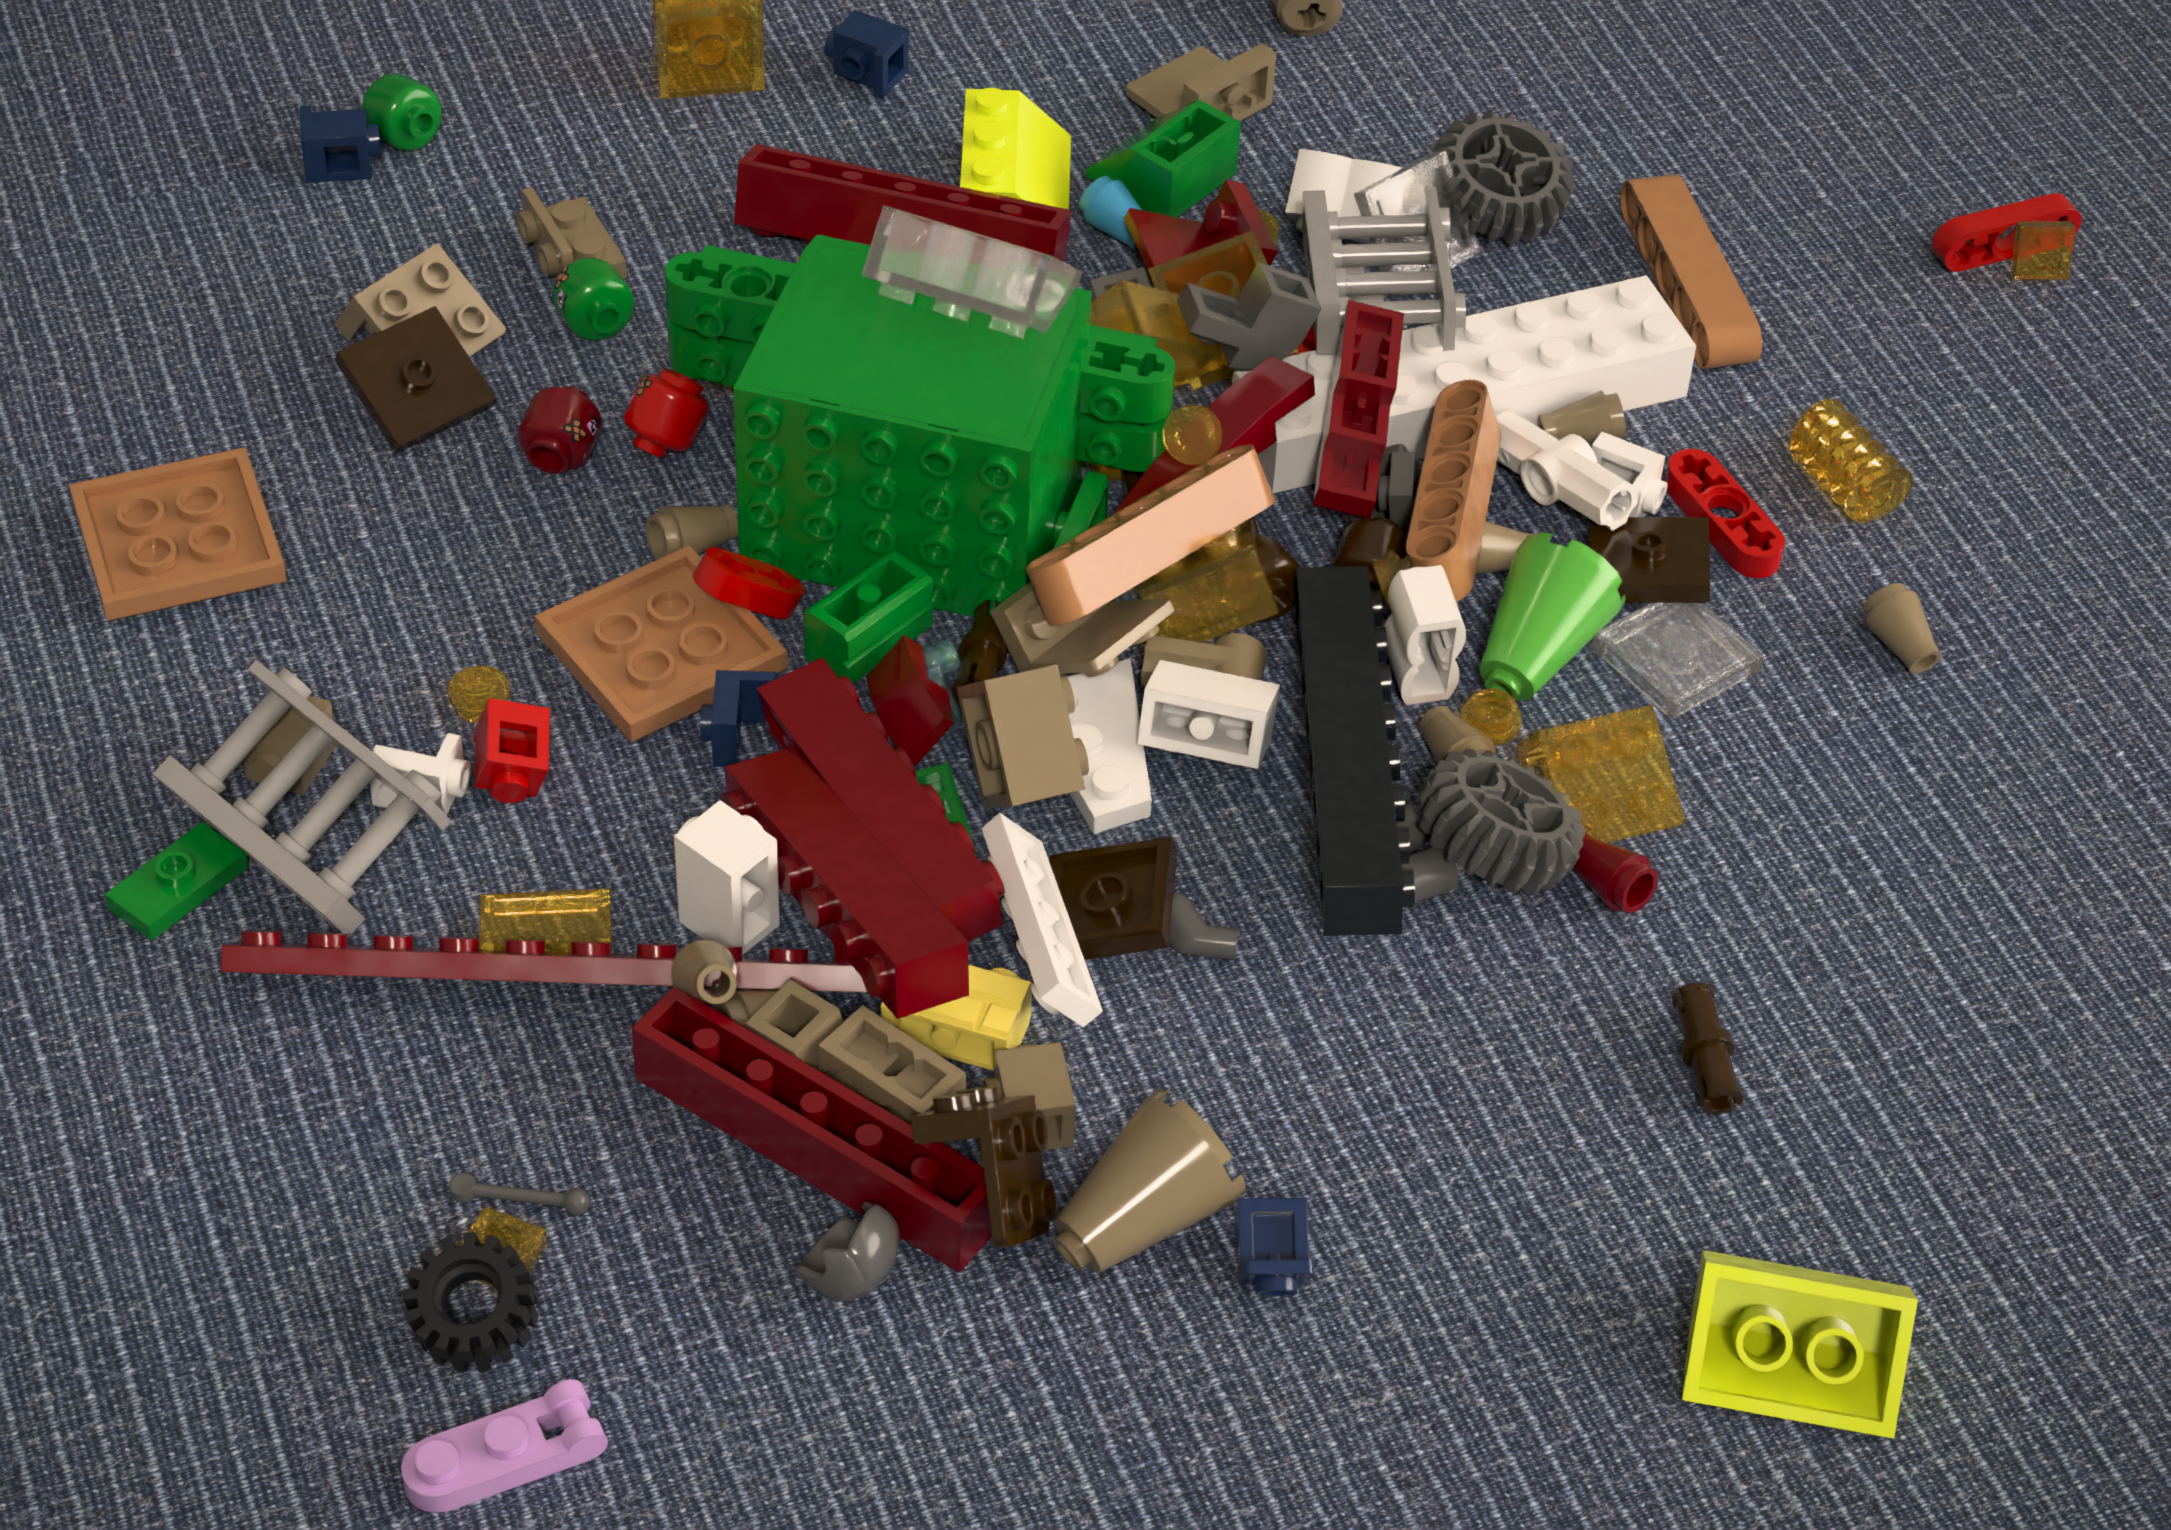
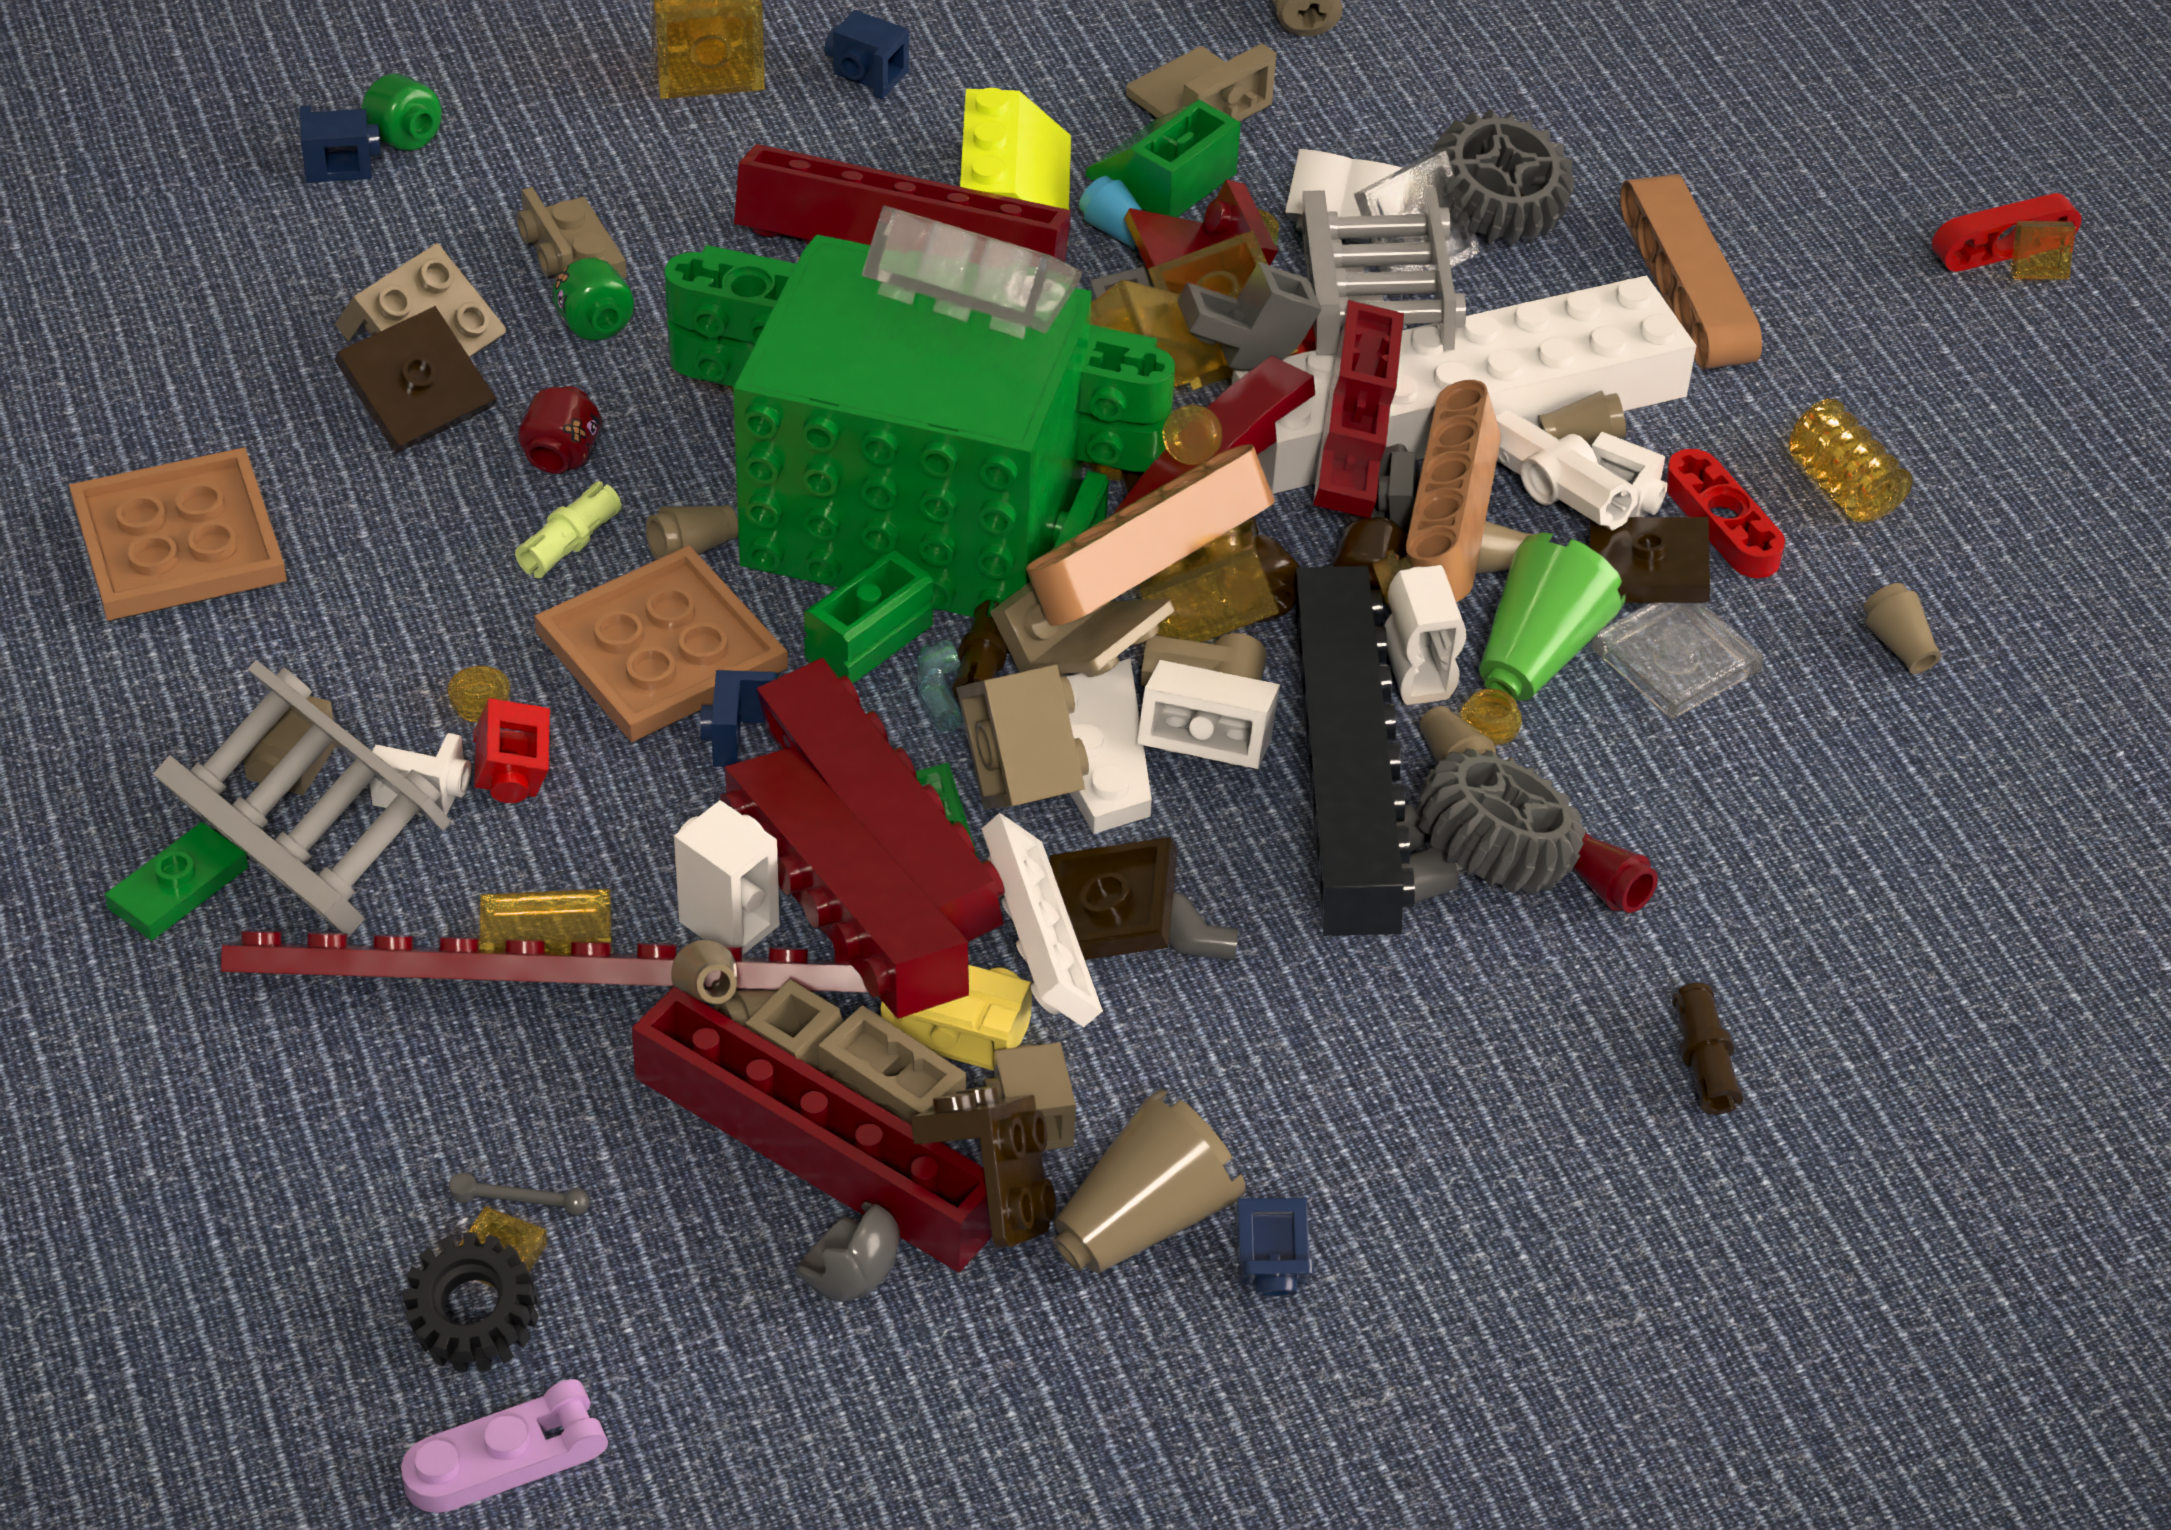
red head [623,367,710,458] -> none
red beam [692,547,805,620] -> none
dark red slope [866,635,954,766] -> none
clear yellow bracket [1516,705,1685,843] -> none
neon yellow slope [1682,1250,1918,1439] -> none
none -> yellowish green pin [515,481,622,578]

